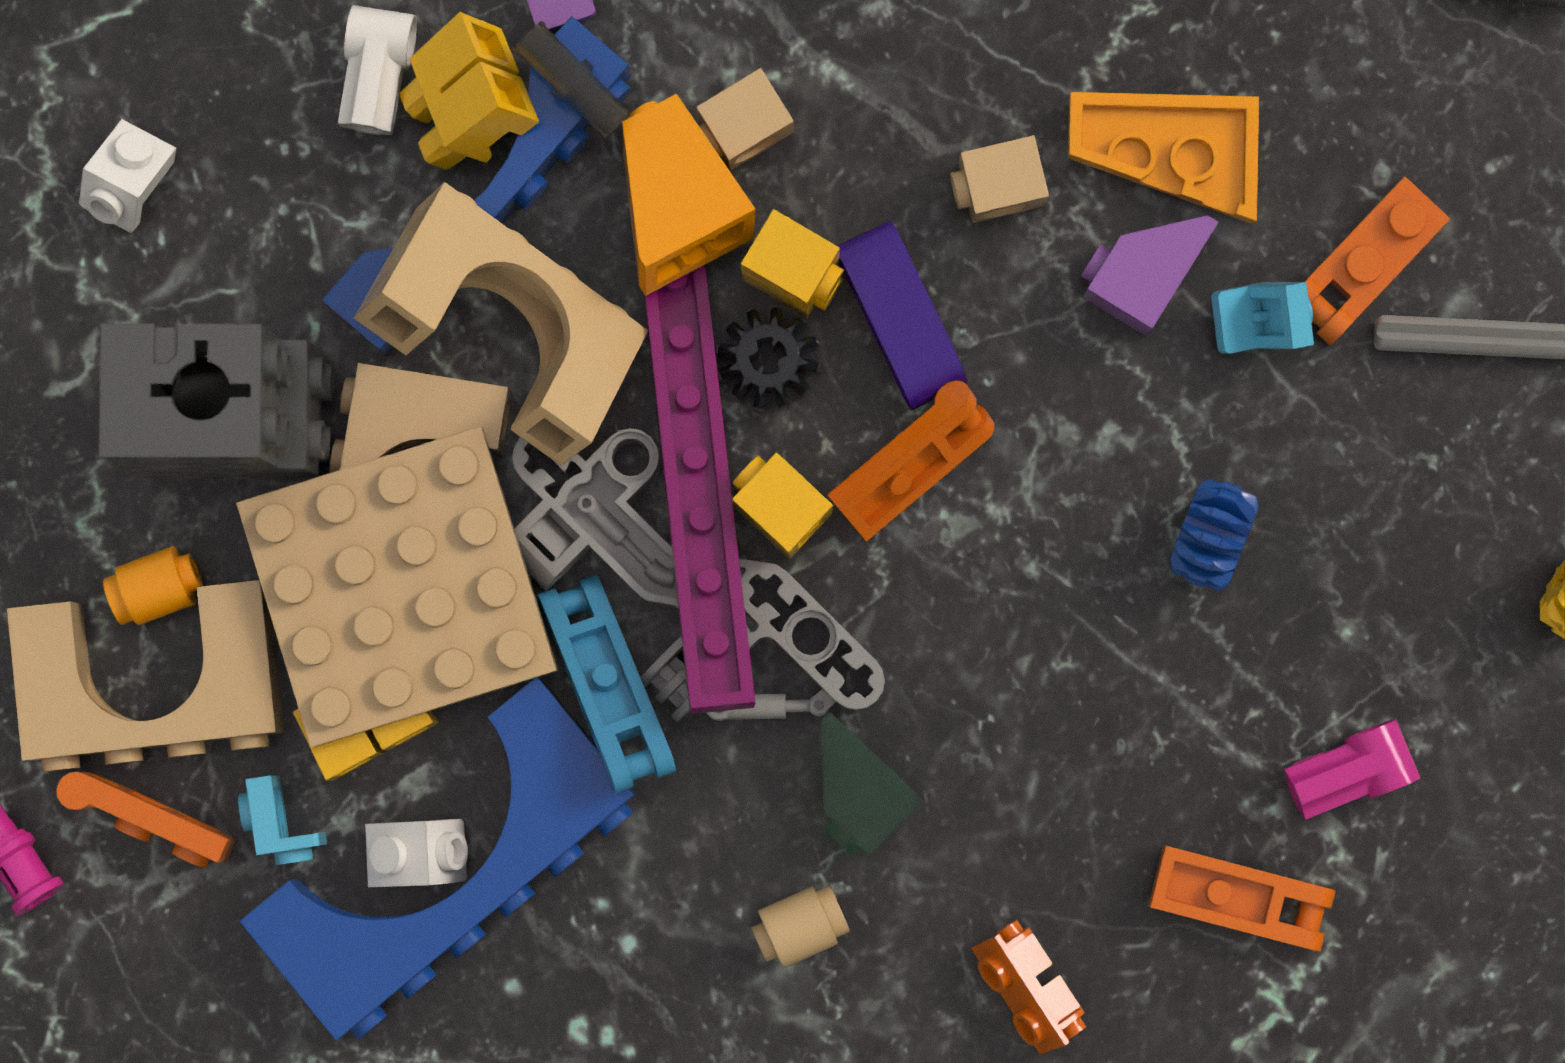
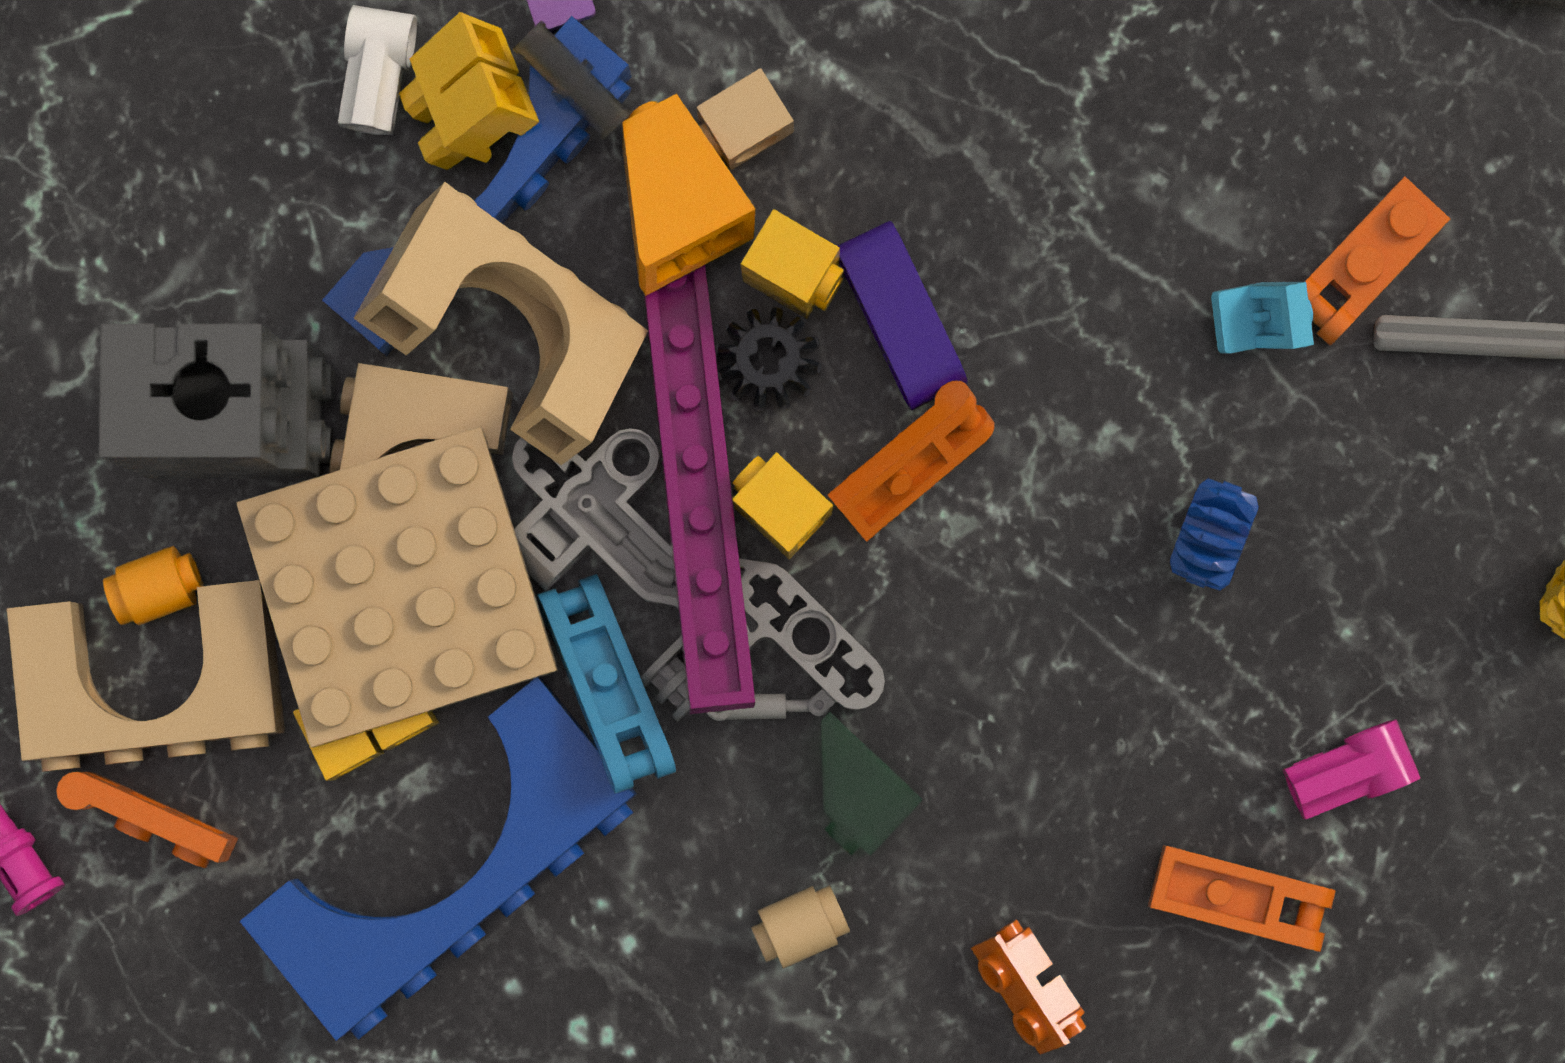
white bracket [79,119,176,233] -> none
medium azure bracket [238,775,327,865] -> none
white bracket [365,819,468,887] -> none
tan brick [950,135,1049,223] -> none
light orange wing [1068,92,1259,225] -> none
medium lavender slope [1081,215,1219,336] -> none

